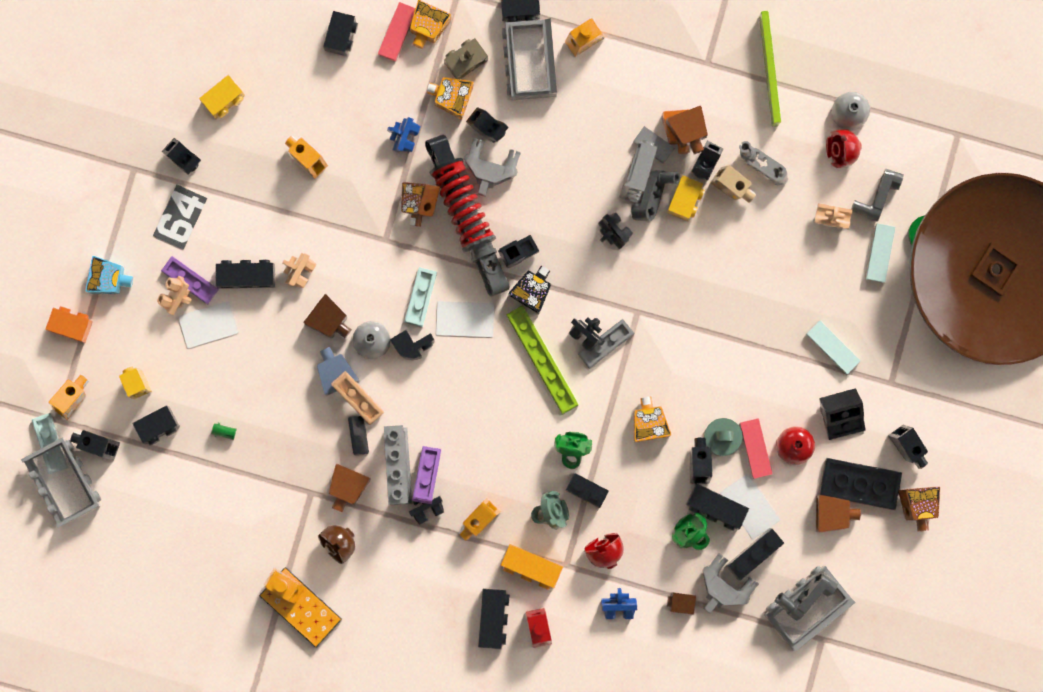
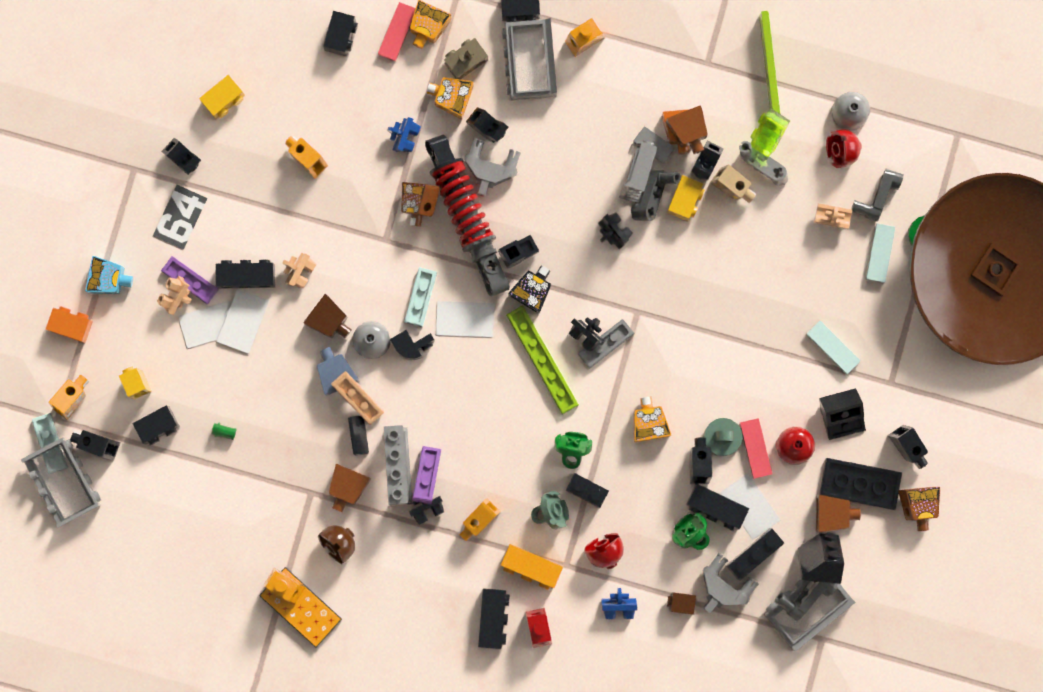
none -> white sticker [217,289,270,354]
none -> clear neon green brick [750,109,791,157]
none -> black slope [797,532,845,584]

